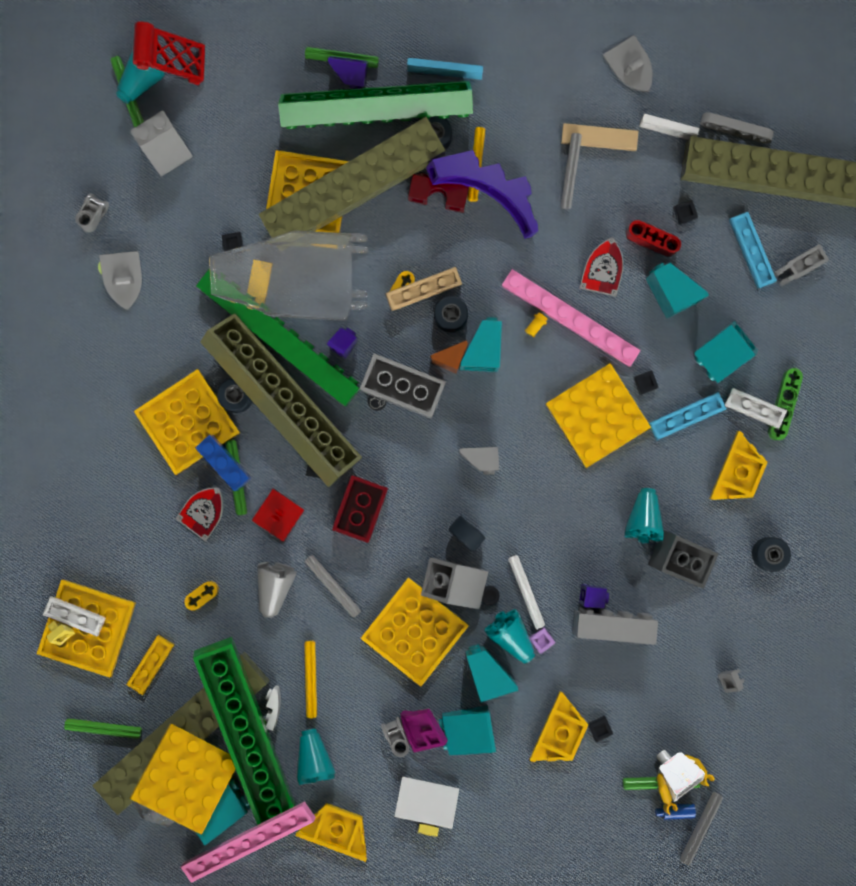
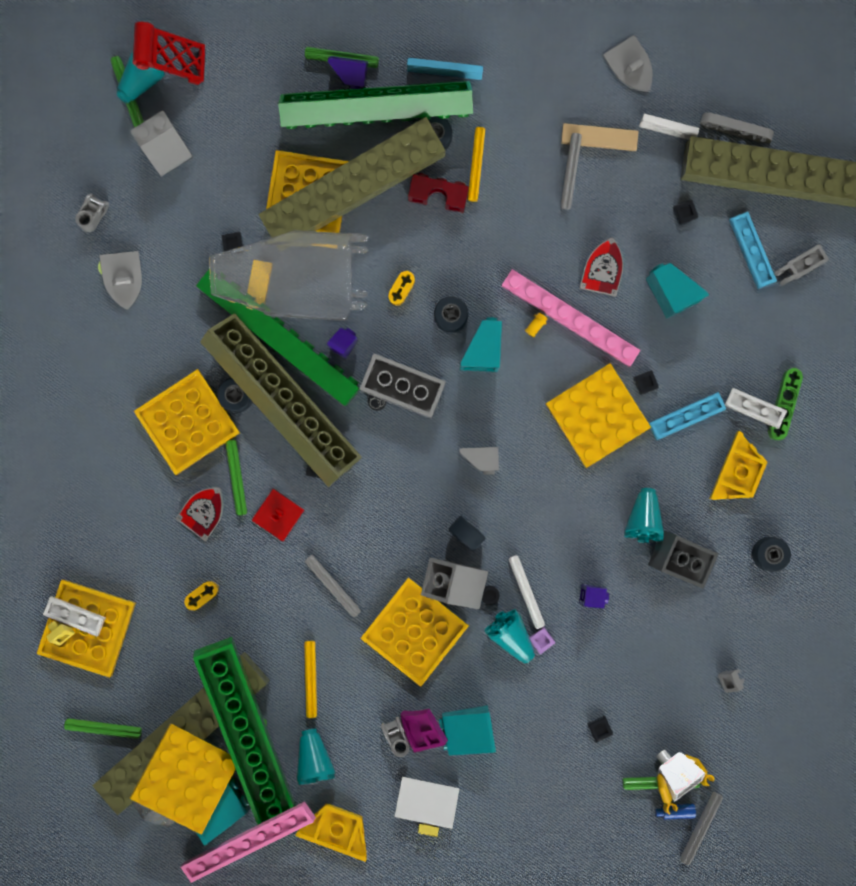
yellow tile [126,635,175,695] -> none
blue brick [195,435,252,491] -> none
light grey cone [257,562,296,618] -> none
white slope [265,685,281,731] -> none
dark red brick [332,475,389,543] -> none
tan tile [385,267,462,311] -> none
dark purple arch [426,150,539,239] -> none
dark orange slope [430,340,468,374] -> none
teal slope [465,644,519,702] -> none
yellow wing [529,691,588,762] -> none
light grey brick [572,607,658,645] -> none
red beam [626,220,681,257] -> none
teal slope [694,320,758,383] -> none

